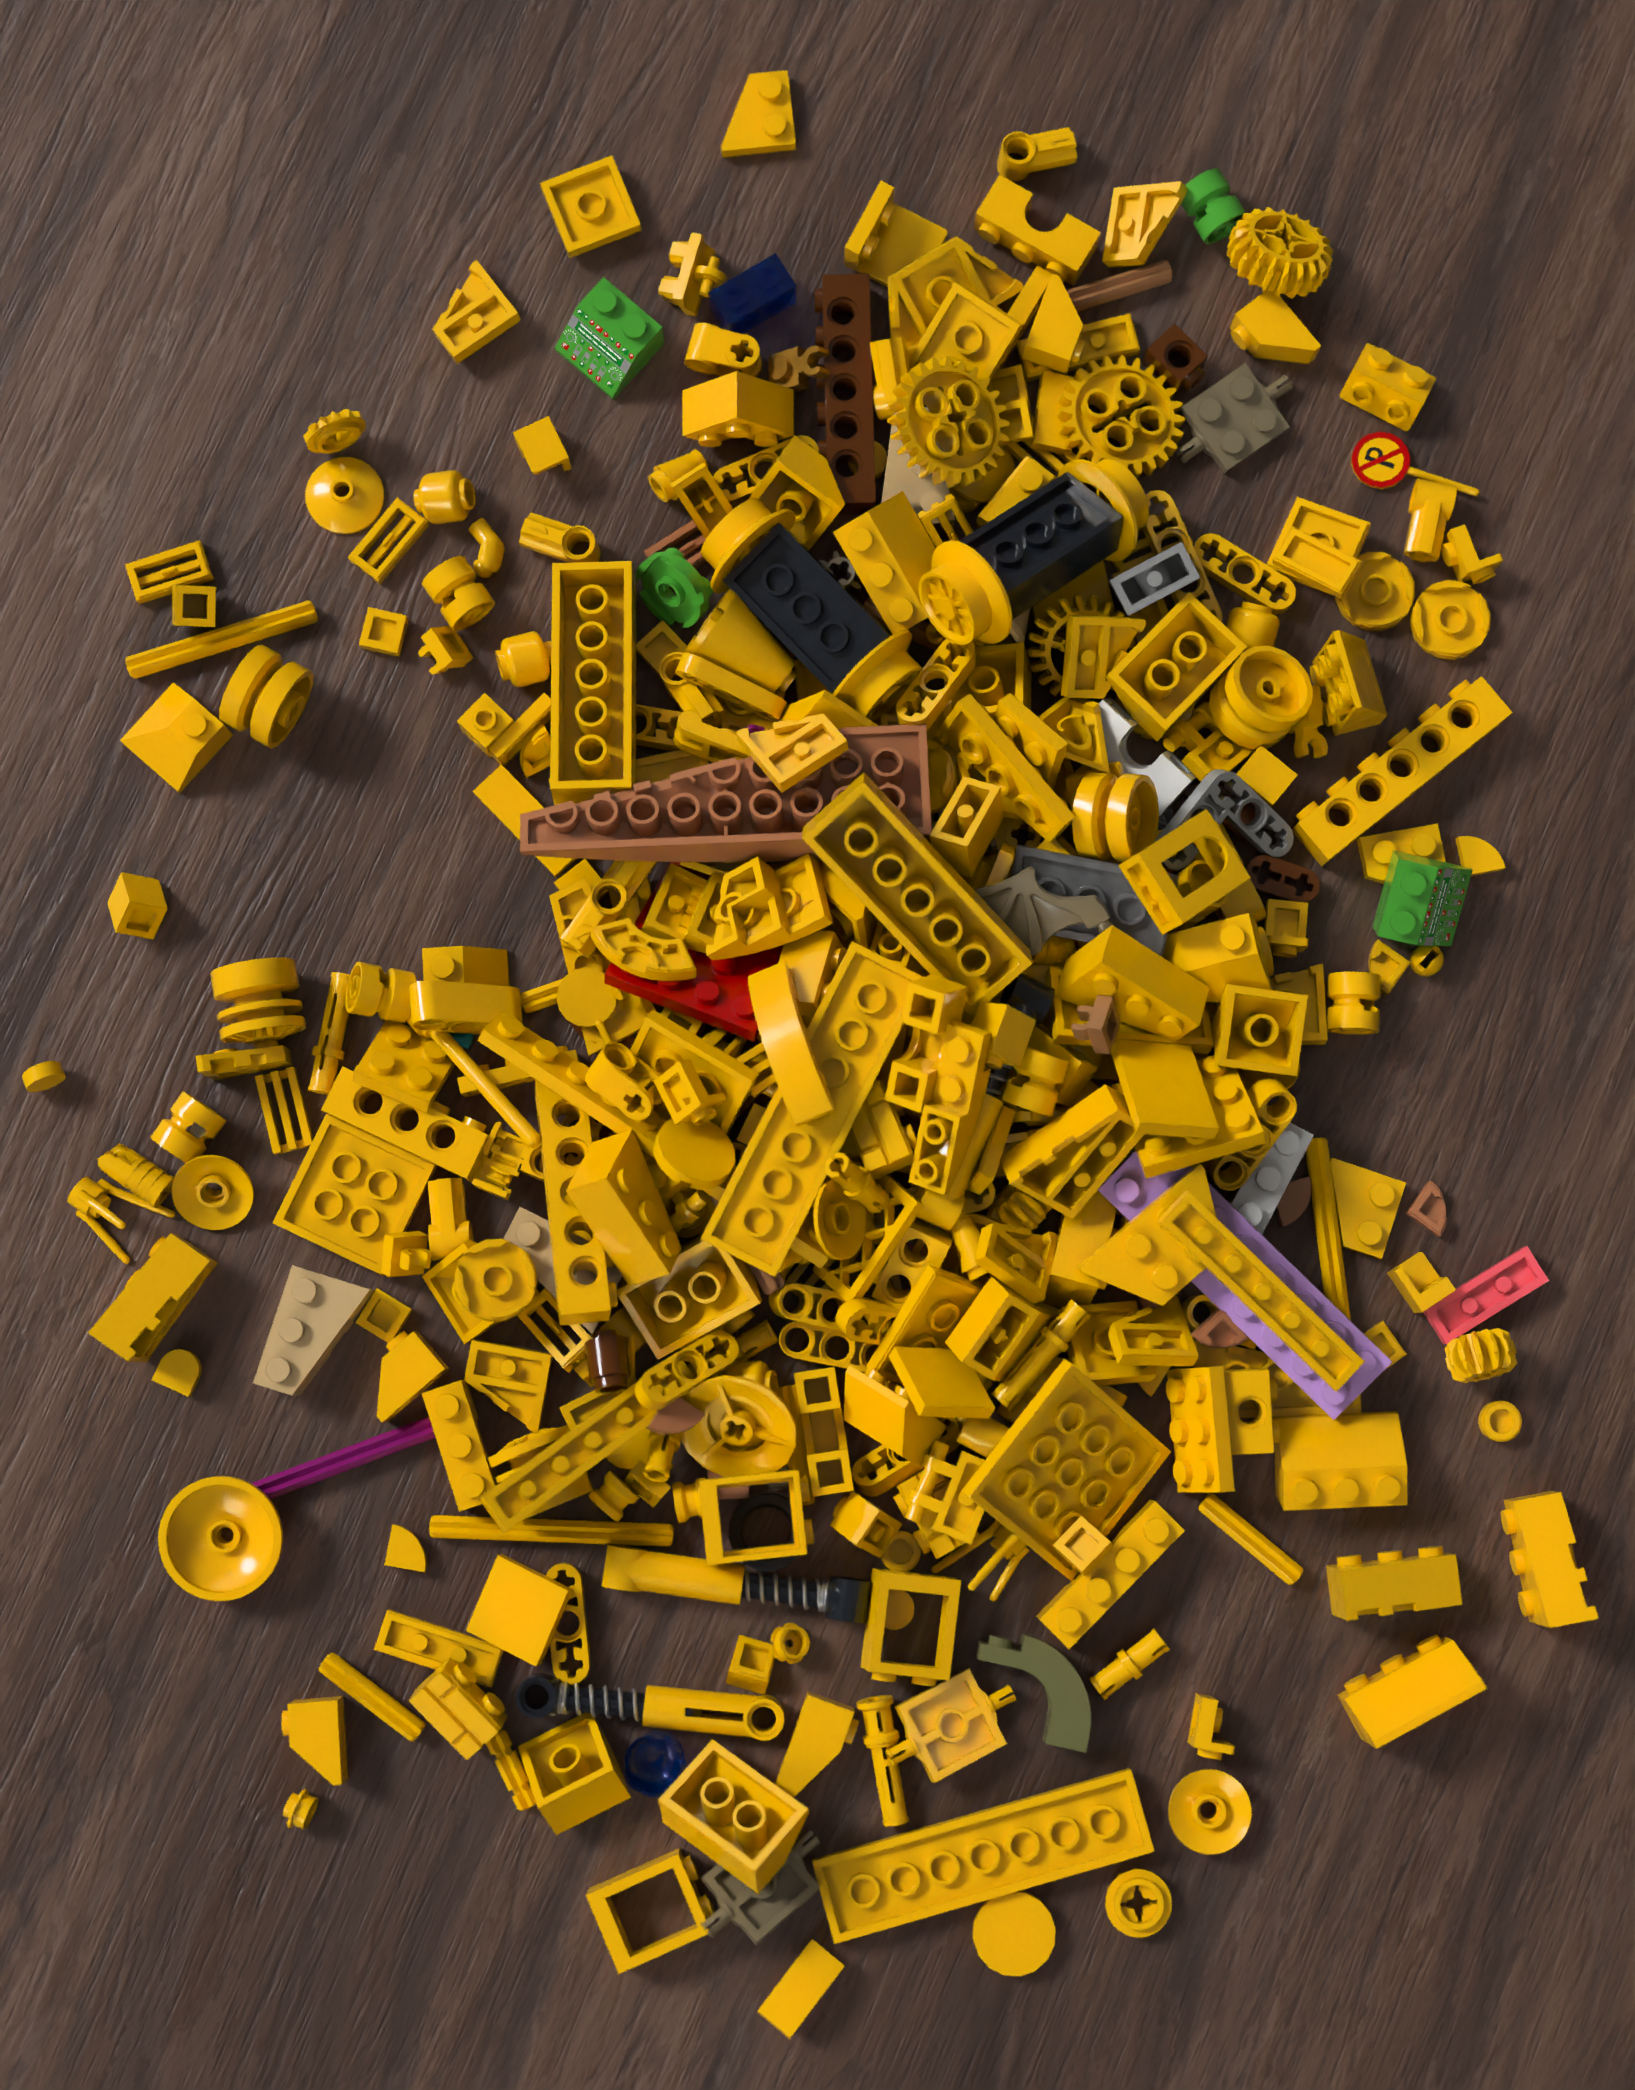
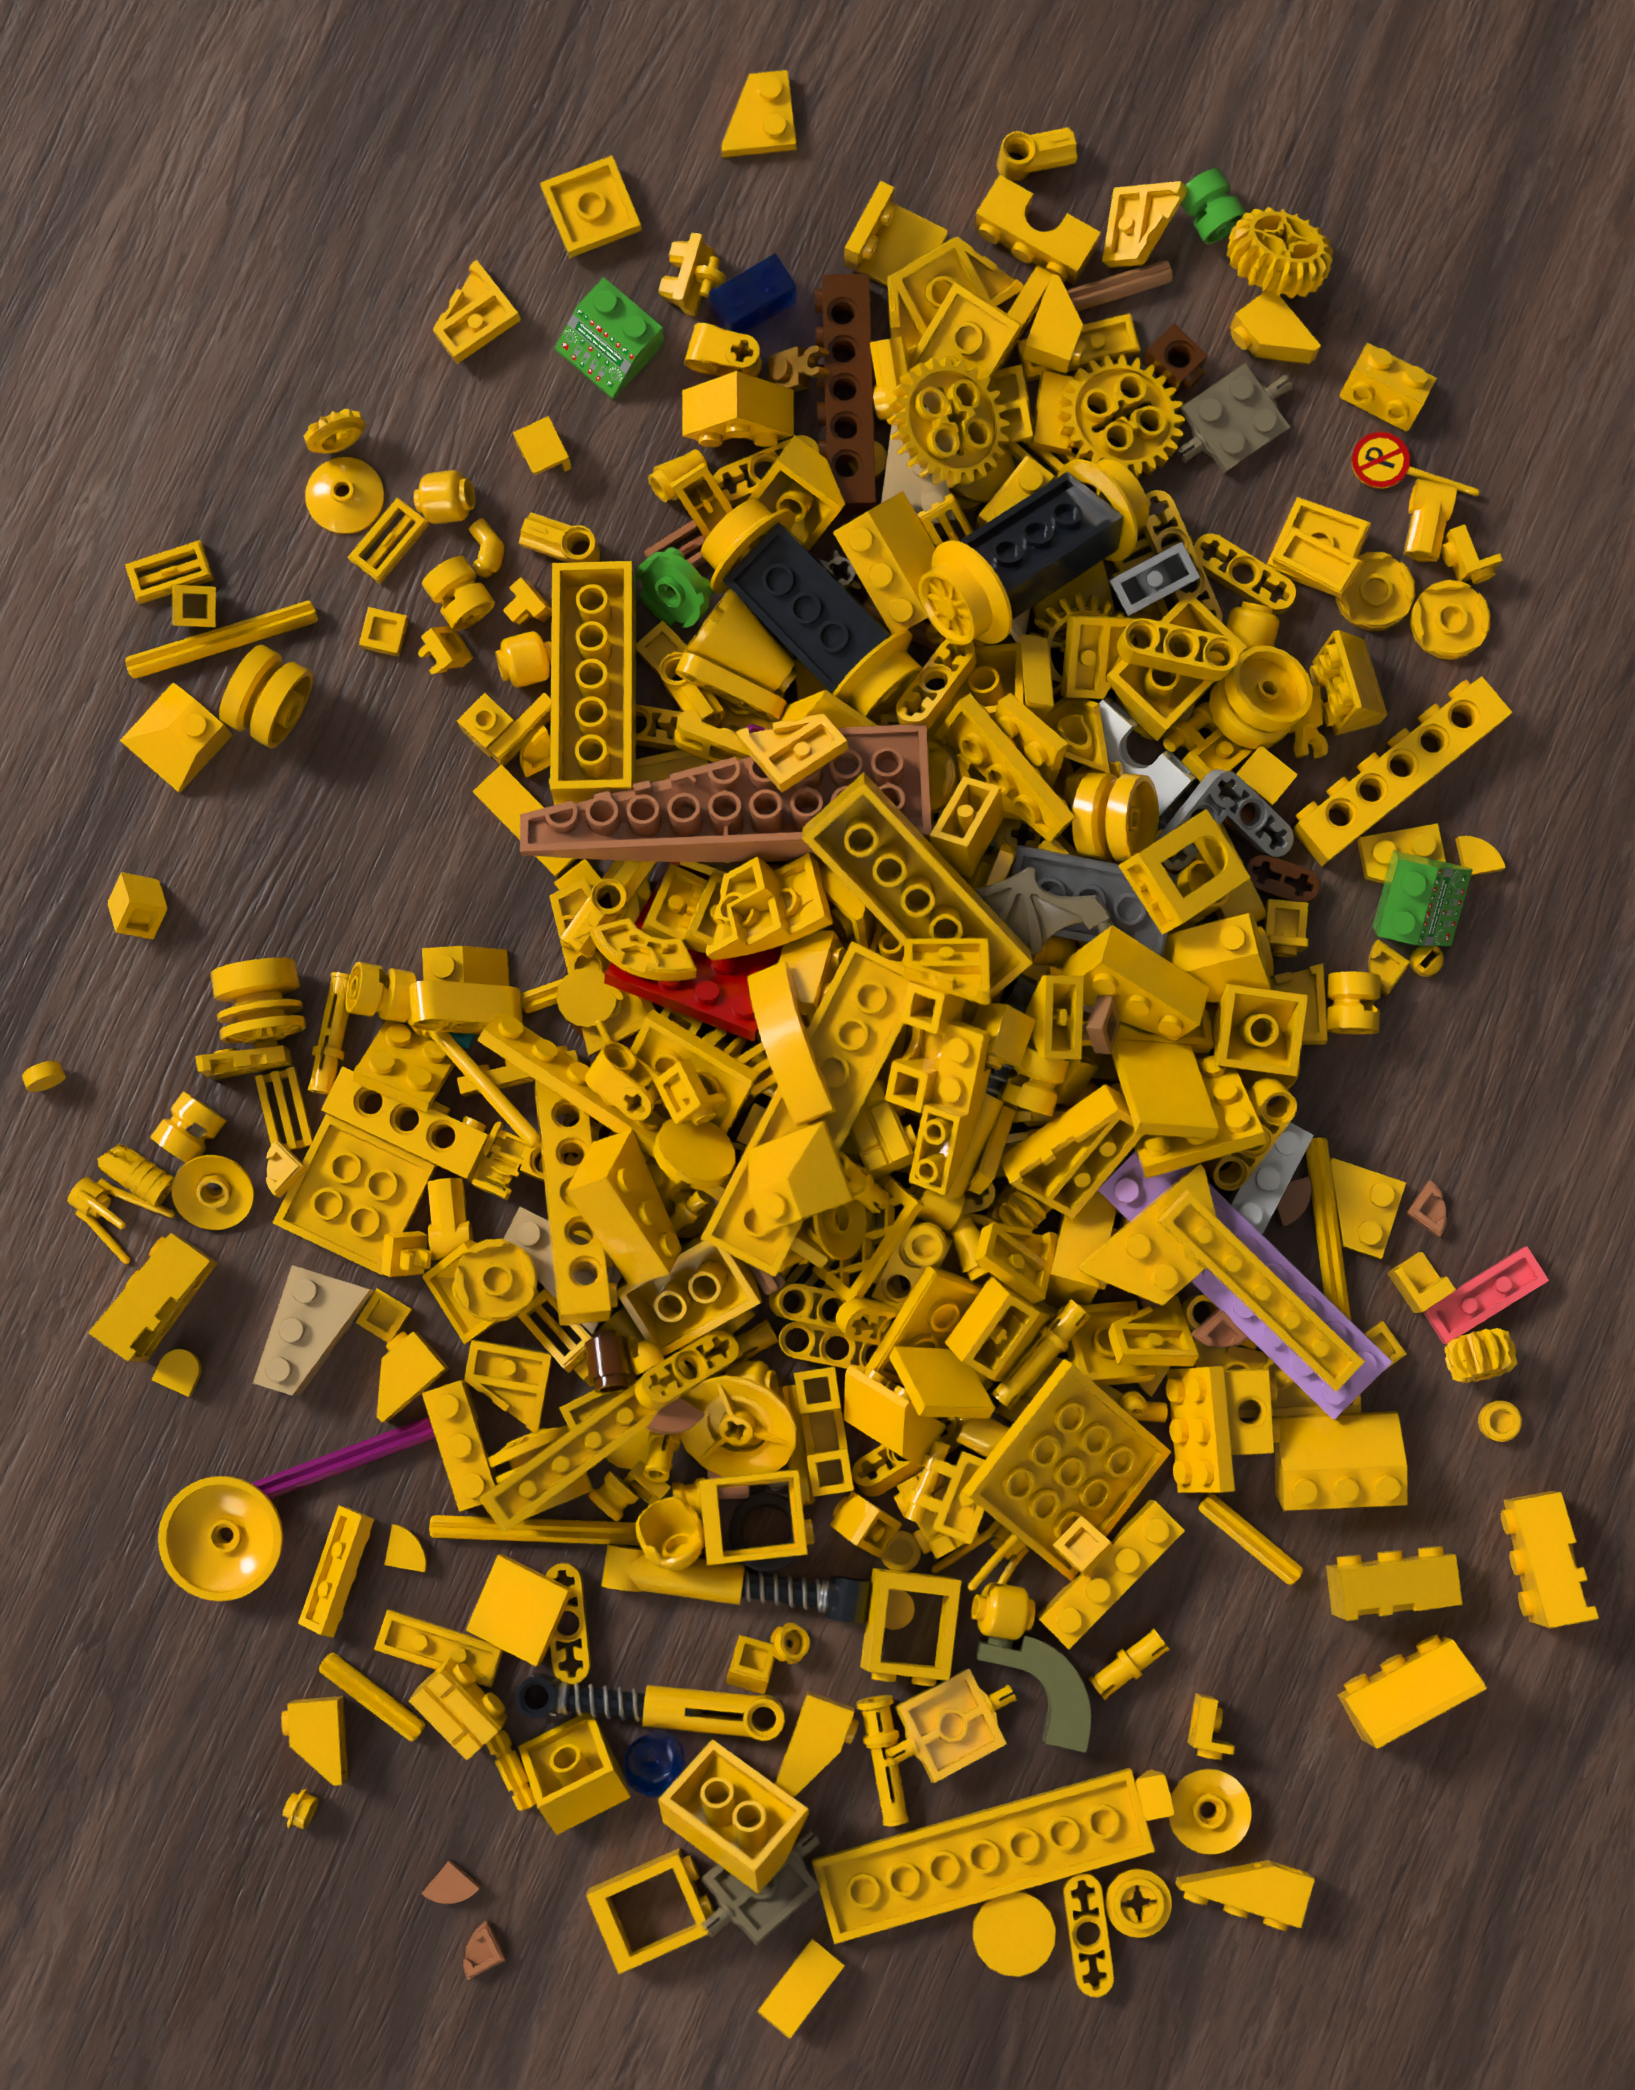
none -> yellow tile [266,1140,308,1198]
none -> yellow plate [298,1505,374,1638]
none -> nougat tile [421,1859,481,1904]
none -> nougat tile [463,1920,506,1980]
none -> yellow tile [503,577,552,626]
none -> yellow hinge [629,1341,665,1376]
none -> yellow hair [636,1497,705,1571]
none -> yellow slope [748,1121,854,1233]
none -> yellow wing [904,938,990,1005]
none -> yellow tile [904,1222,947,1266]
none -> yellow head [971,1583,1036,1640]
none -> yellow slope [1020,634,1054,721]
none -> yellow slope [1025,975,1084,1059]
none -> yellow beam [1063,1871,1114,1997]
none -> yellow beam [1117,618,1239,681]
none -> yellow arm [1118,1391,1168,1423]
none -> yellow slope [1135,1770,1175,1821]
none -> yellow slope [1175,1860,1315,1931]

